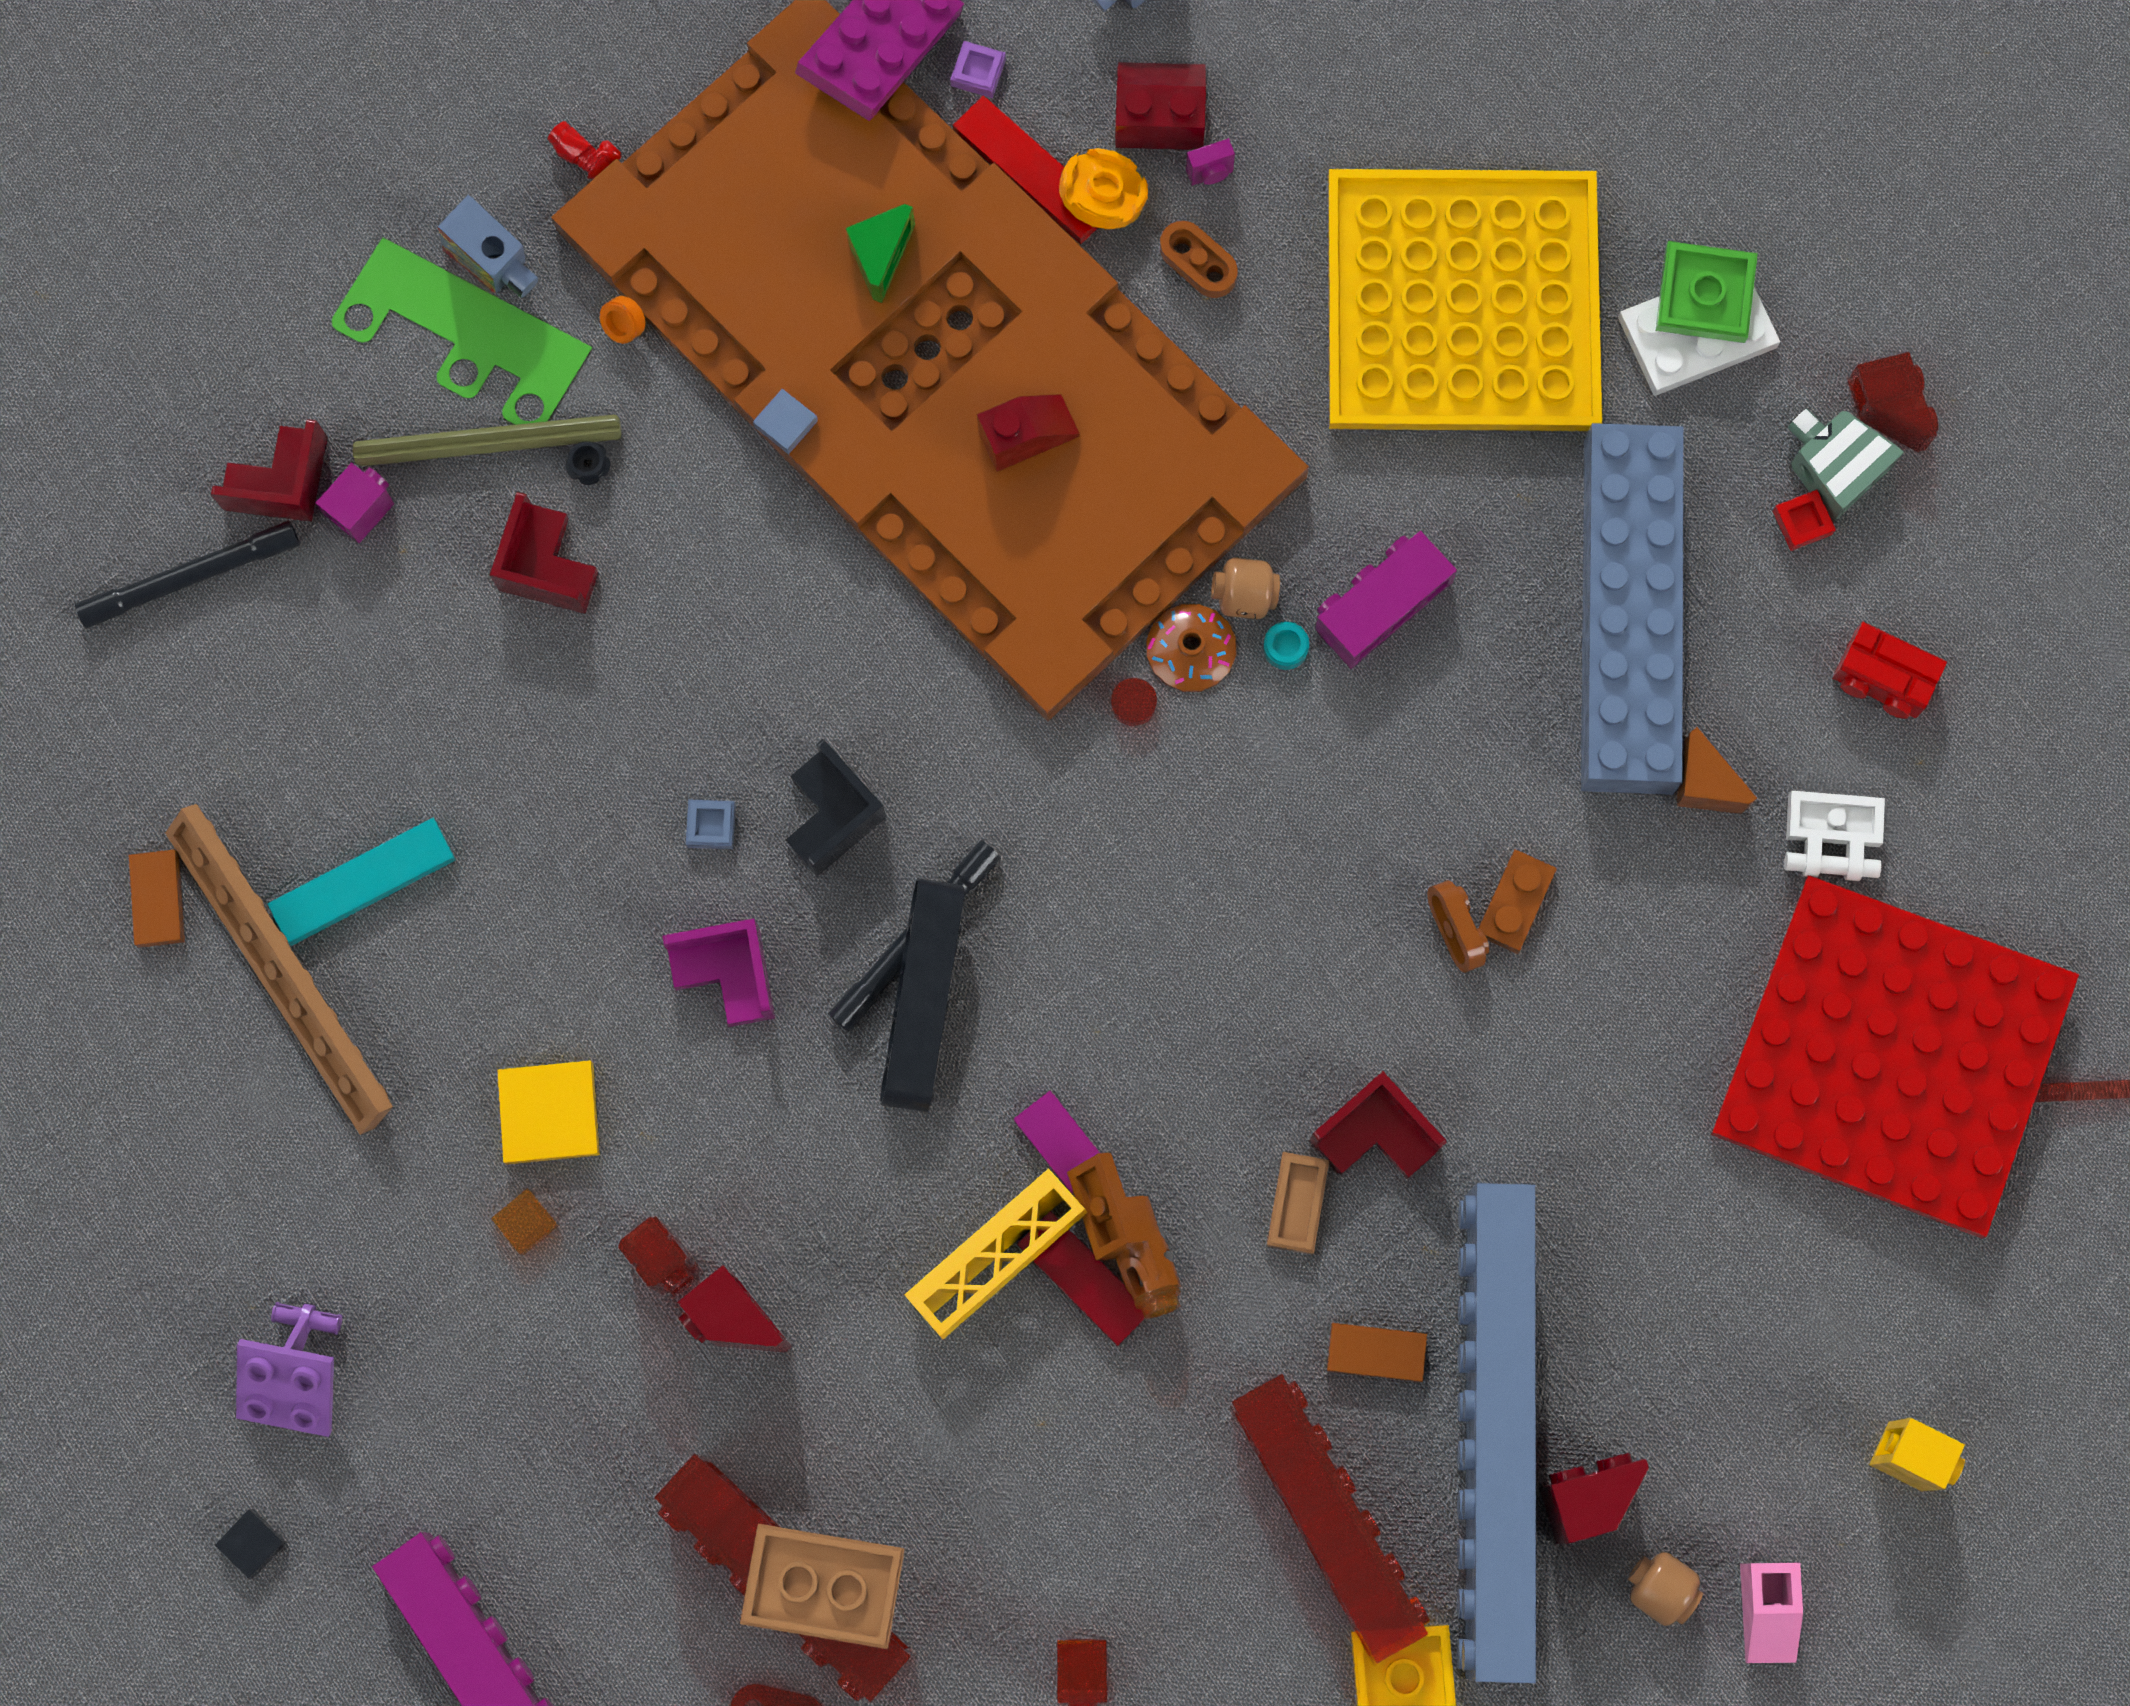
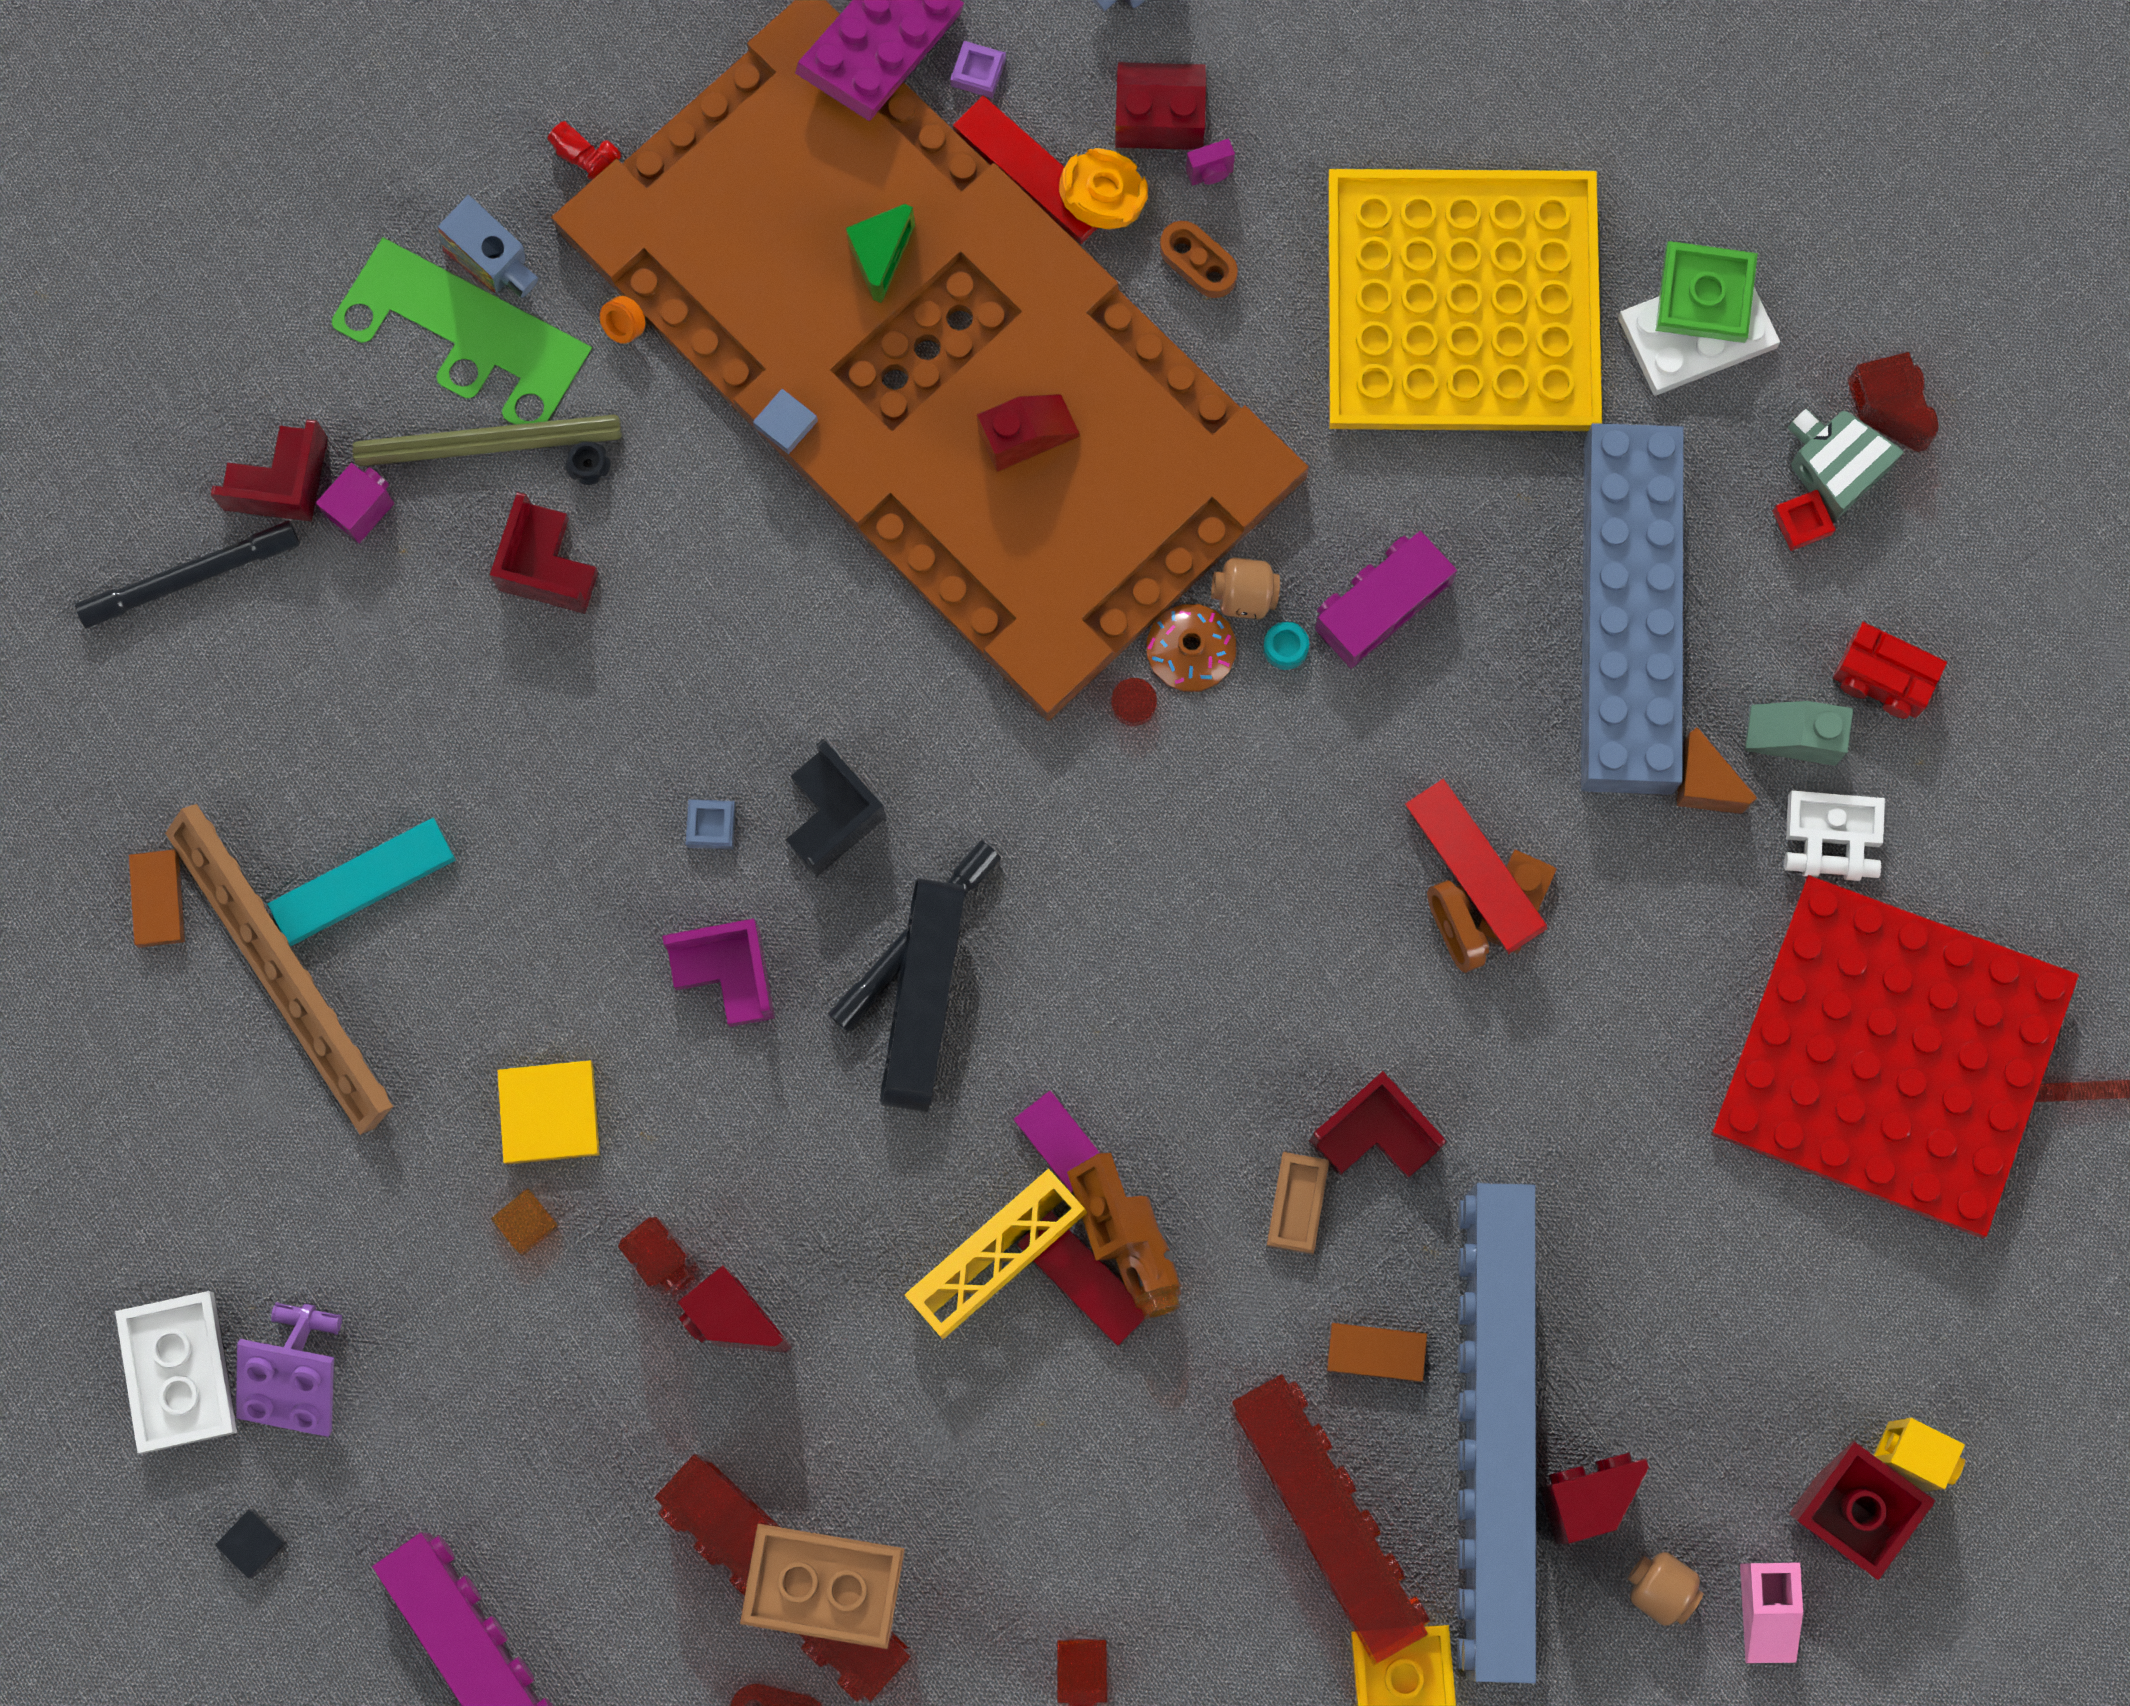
none -> white plate [115,1291,237,1454]
none -> red tile [1405,778,1548,955]
none -> sand green slope [1744,701,1853,766]
none -> dark red slope [1789,1441,1936,1581]

